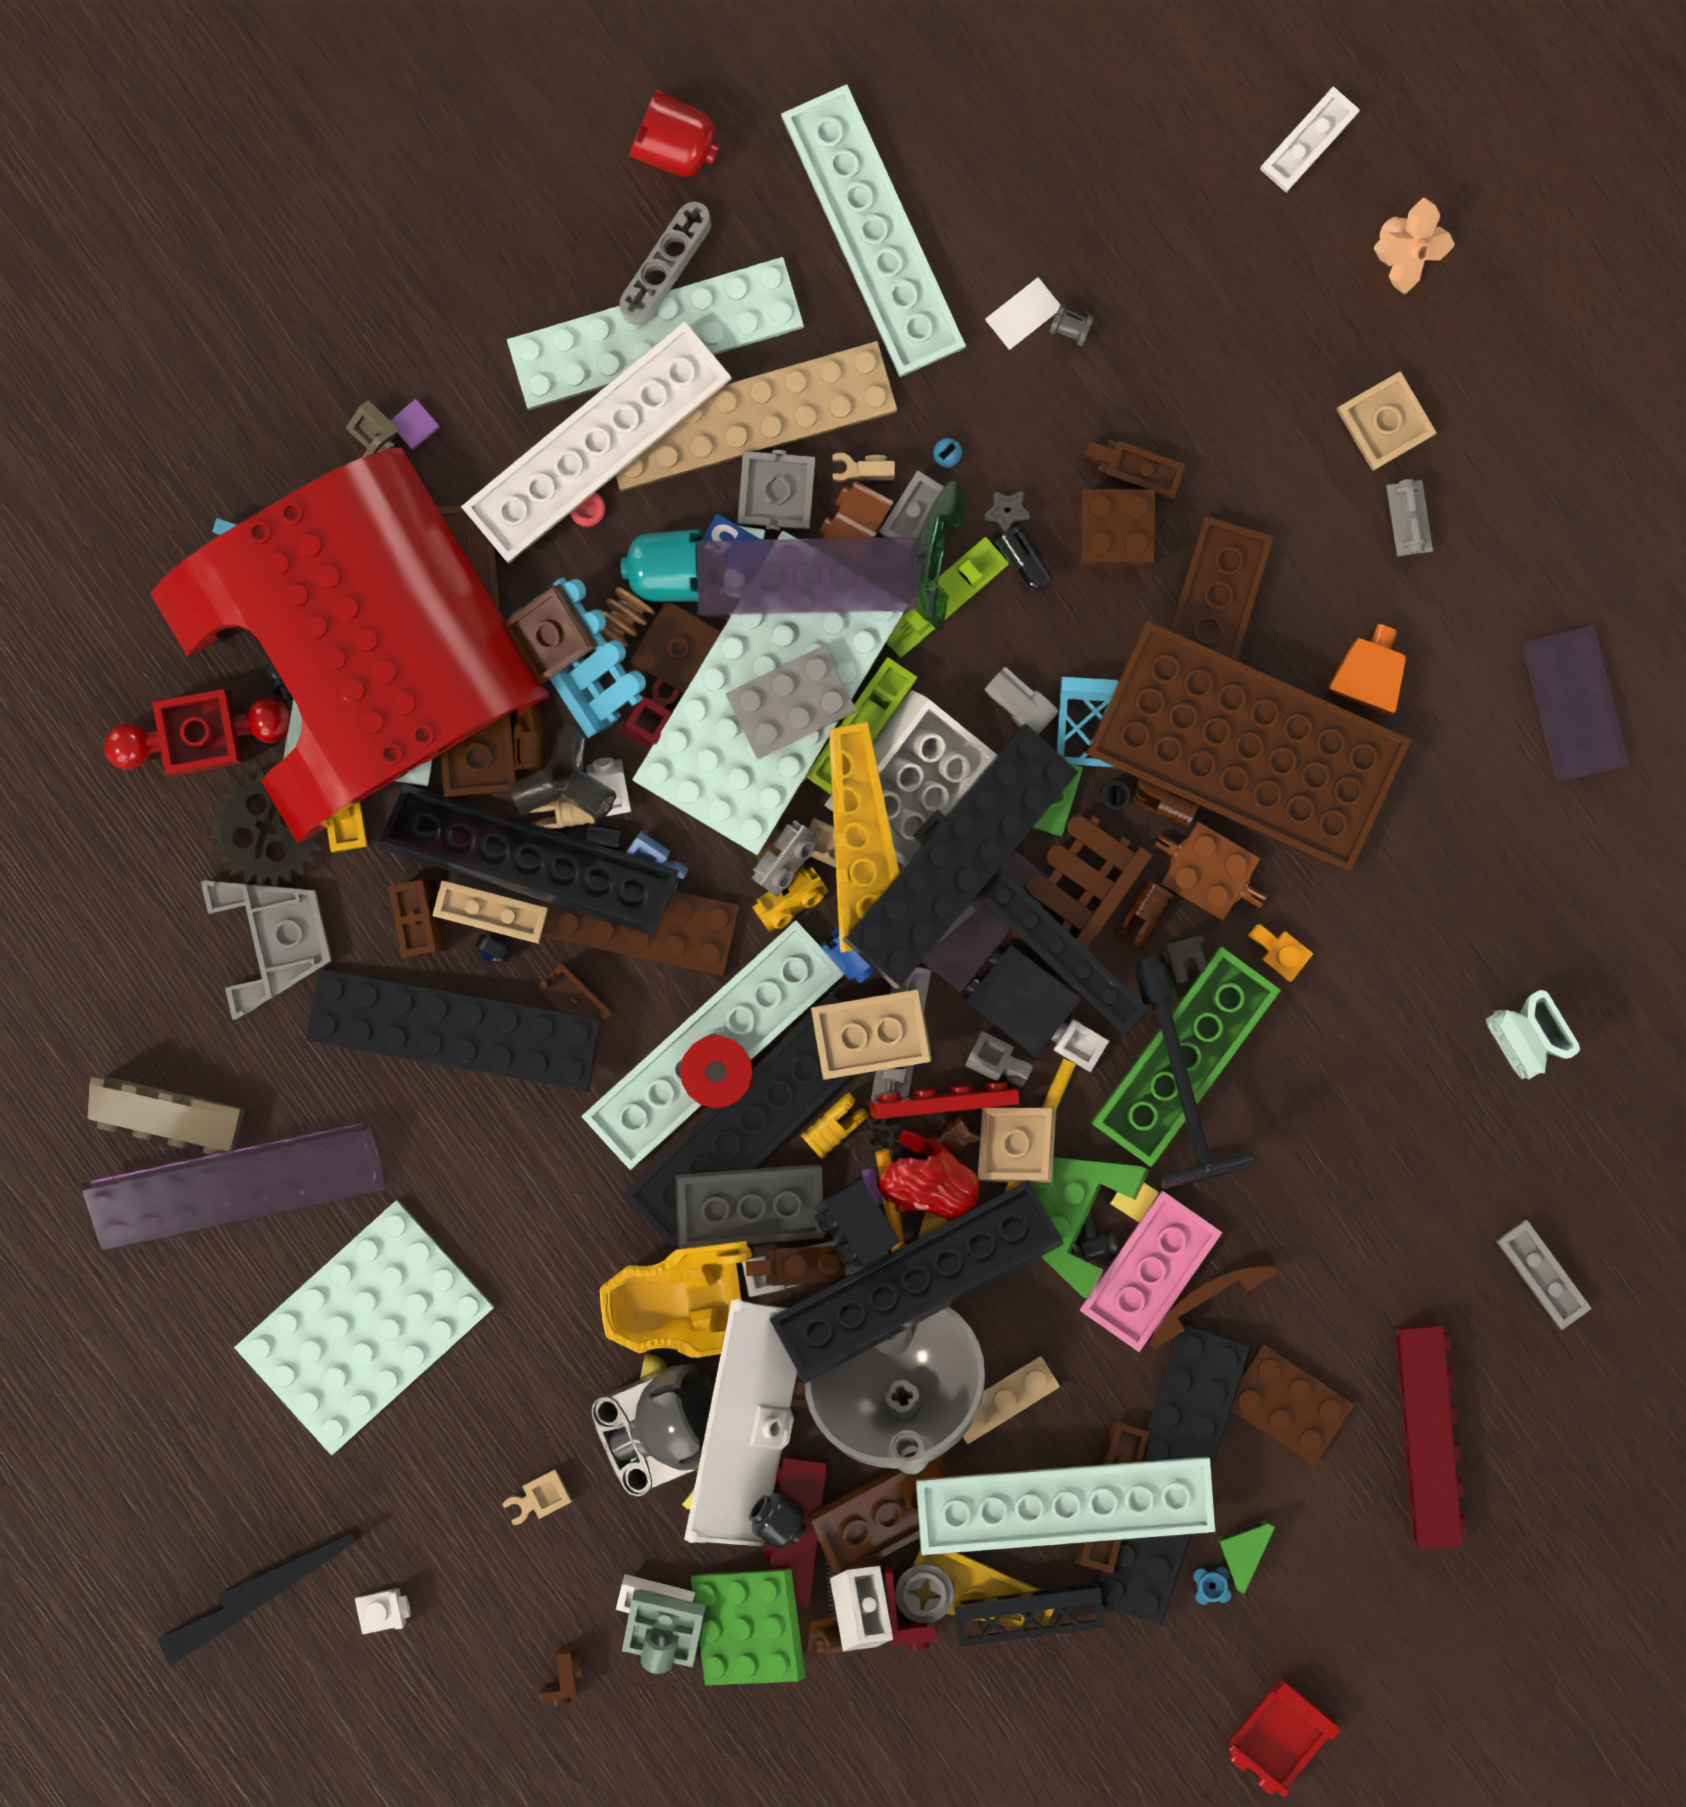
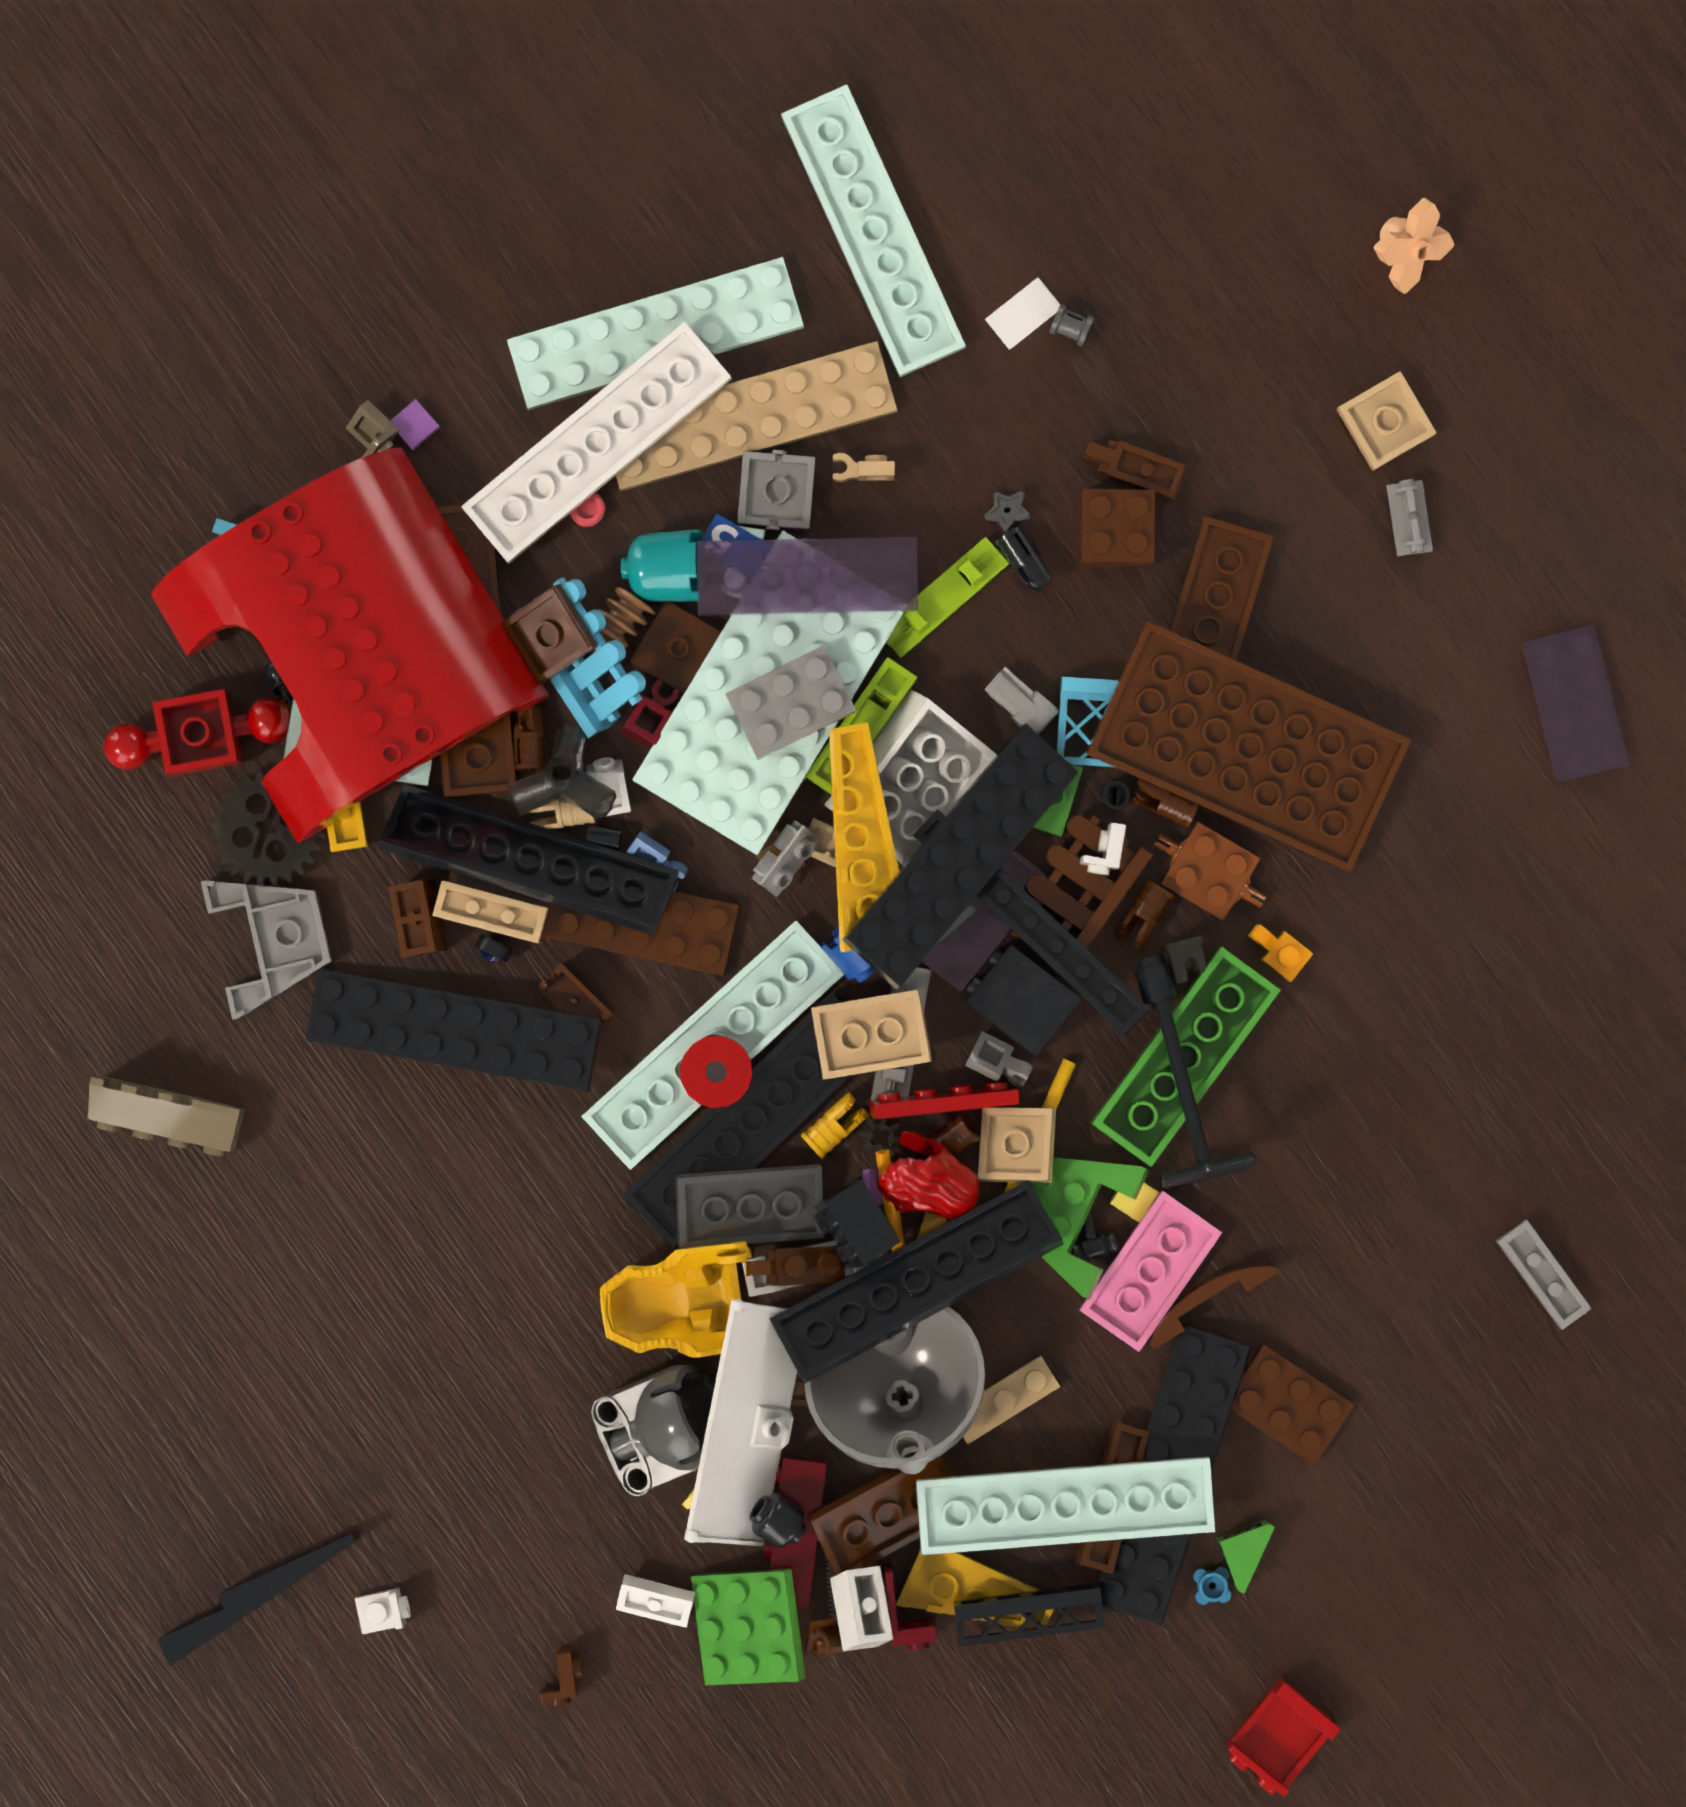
clear purple plate [82,1121,386,1250] -> none
light aqua plate [234,1200,494,1456] -> none
tan plate [503,1468,572,1525] -> none
light grey beam [620,202,711,325] -> none
sand green plate [622,1589,706,1674] -> none
red cylinder [628,89,719,178] -> none
light yellow hinge [640,1353,667,1380] -> none
yellow hinge [752,866,829,932] -> none
dark orange brick [818,481,894,568] -> none
light grey plate [879,471,948,552] -> none
light grey gear [895,1564,954,1623] -> none
clear green slope [914,481,967,630] -> none
dark azure hinge [933,438,962,468] -> none
white bracket [1051,1019,1109,1072] -> none
white plate [1260,86,1360,193] -> none
orange torso [1326,624,1406,716] -> none
dark red brick [1394,1324,1467,1550] -> none
light aqua piece [1486,990,1580,1080] -> none
none -> white bracket [1080,823,1126,875]

